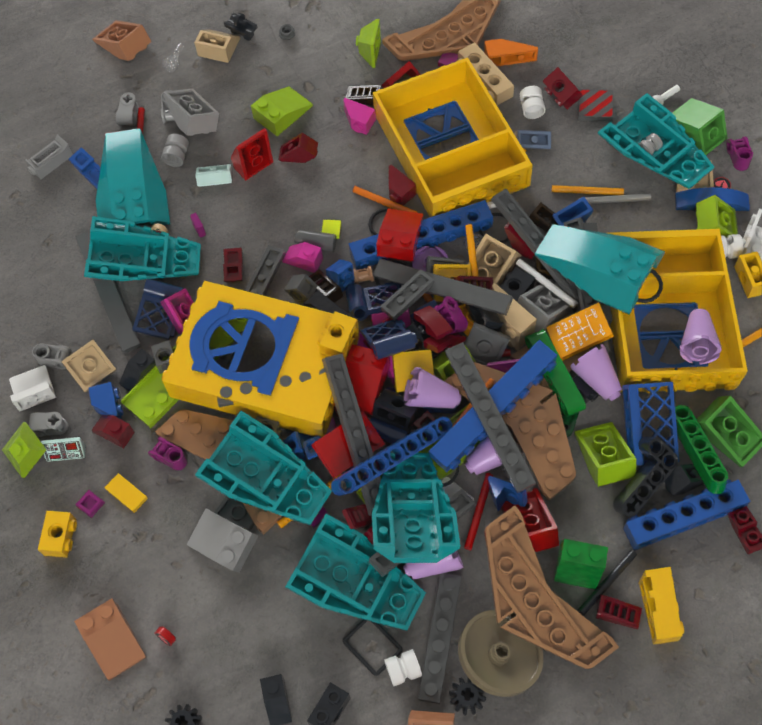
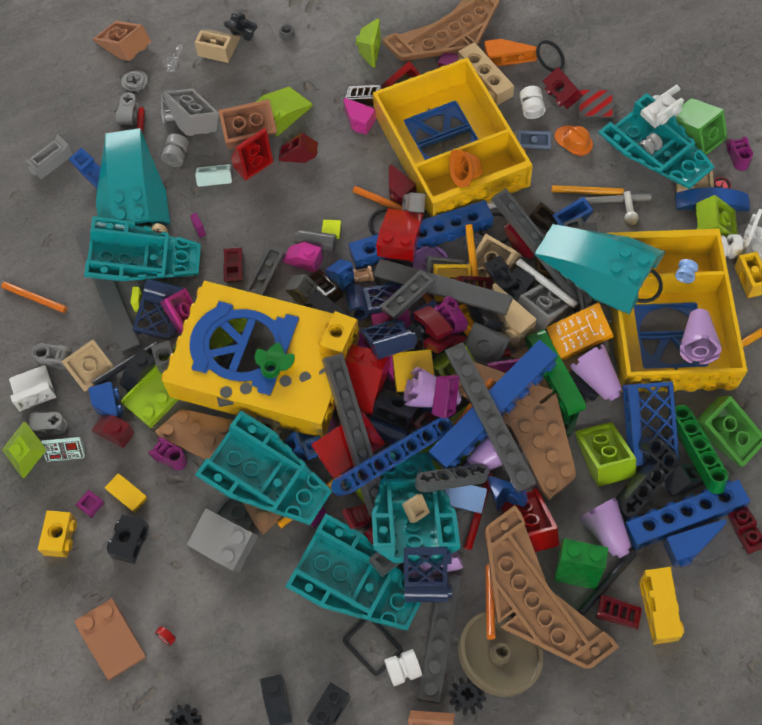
none -> orange bar [1,281,68,313]
none -> black bar [91,342,157,386]
none -> black brick [107,514,149,564]
none -> light grey gear [121,70,148,93]
none -> neon yellow tile [130,287,143,312]
none -> nougat slope [218,99,277,149]
none -> green plate [255,342,295,379]
none -> light grey piece [402,193,426,213]
none -> tan plate [402,494,430,523]
none -> dark blue piece [404,547,452,603]
none -> dark grey beam [415,464,489,492]
none -> magenta slope [432,376,460,418]
none -> light blue slope [445,485,487,513]
none -> orange piece [449,150,482,188]
none -> black hips [483,255,517,291]
none -> orange bar [485,564,495,640]
none -> black piece [536,40,565,72]
none -> orange piece [554,125,593,156]
none -> lavender cone [578,497,632,558]
none -> white bar [623,191,639,225]
none -> white bracket [640,93,684,128]
none -> blue slope [663,519,727,567]
none -> light blue wheel [675,259,698,283]

